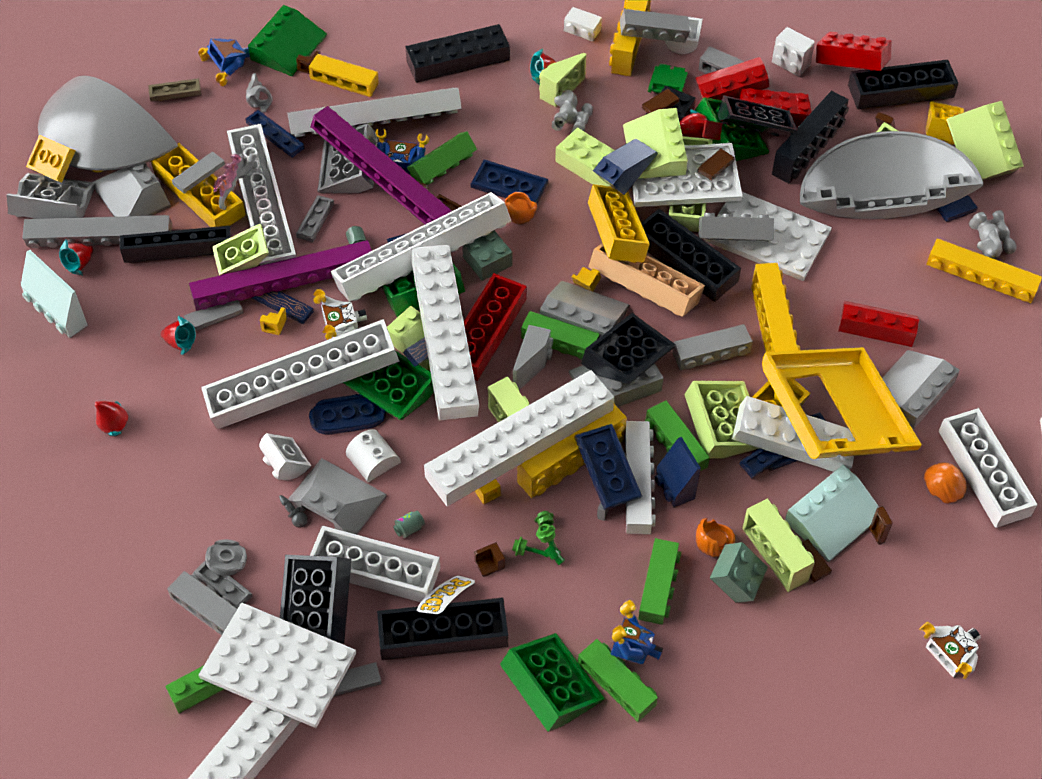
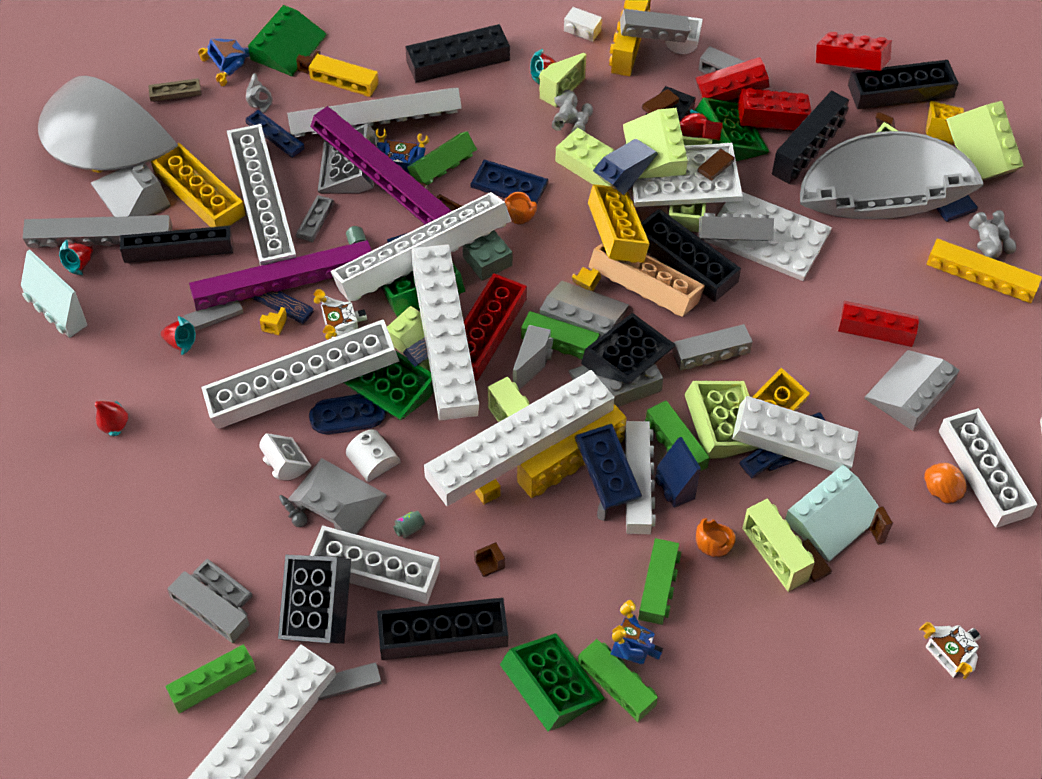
light grey piece [7,173,95,219] -> none
yellow tile [26,135,76,183] -> none
light grey tile [172,151,225,193] -> none
white plate [199,602,356,728] -> none
light grey tile [205,539,247,576] -> none
yellowish green slope [212,224,269,275] -> none
piece [213,153,257,210] -> none
sticker [417,576,475,614] -> none
bright green plant [512,511,565,565] -> none
green plate [648,63,688,93] -> none
sand green brick [710,542,768,603] -> none
black slope [717,95,798,136] -> none
yellow brick [751,263,800,352] -> none
yellow door [762,347,922,459] -> none
white brick [772,27,815,77] -> none

